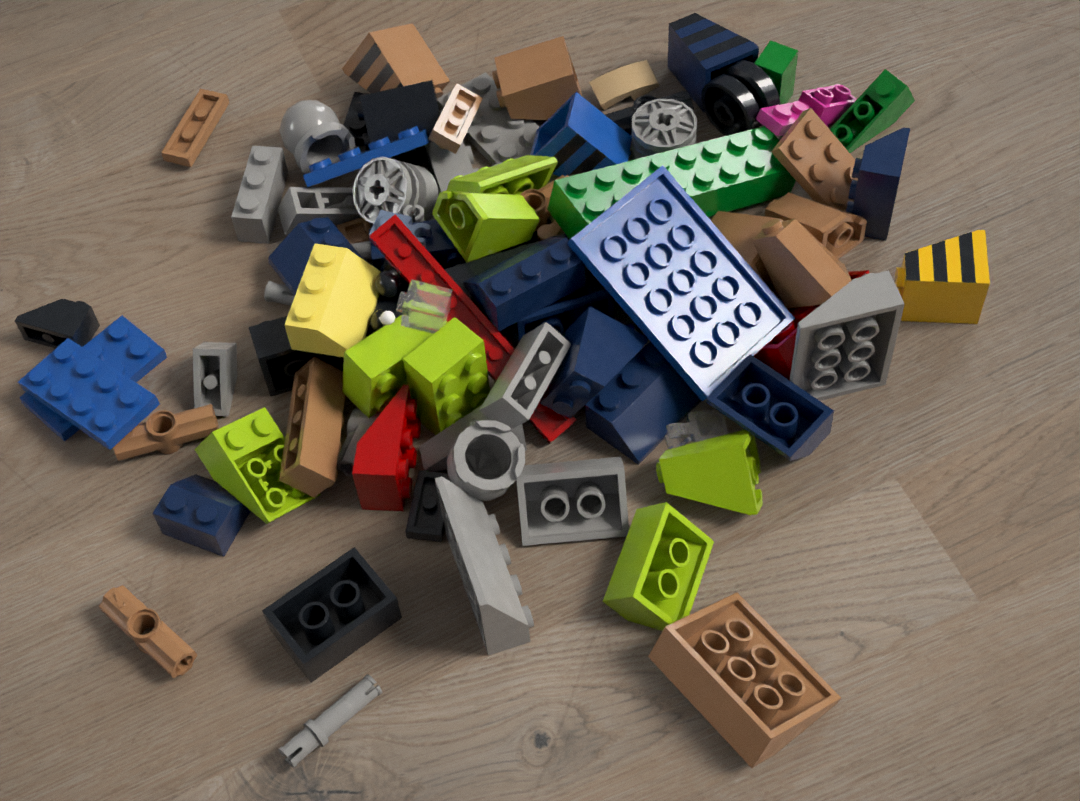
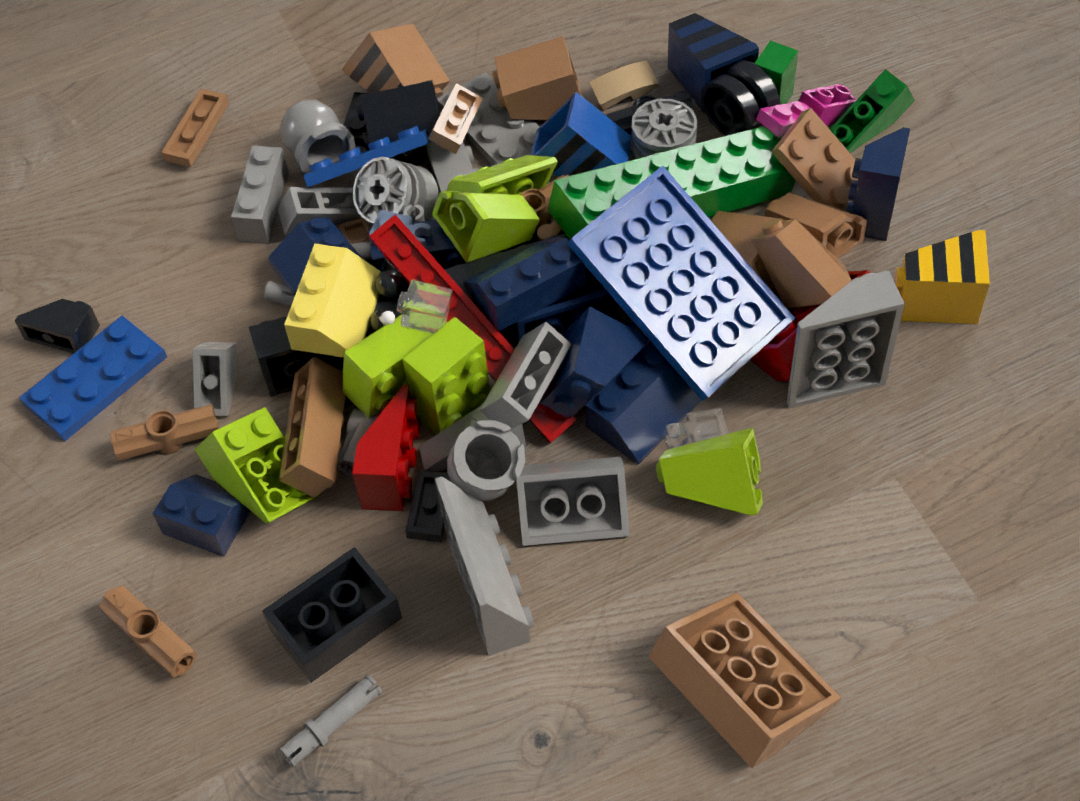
blue plate [18,338,160,450] -> none
lime slope [602,502,714,631] -> none
dark blue slope [706,354,834,461] -> none

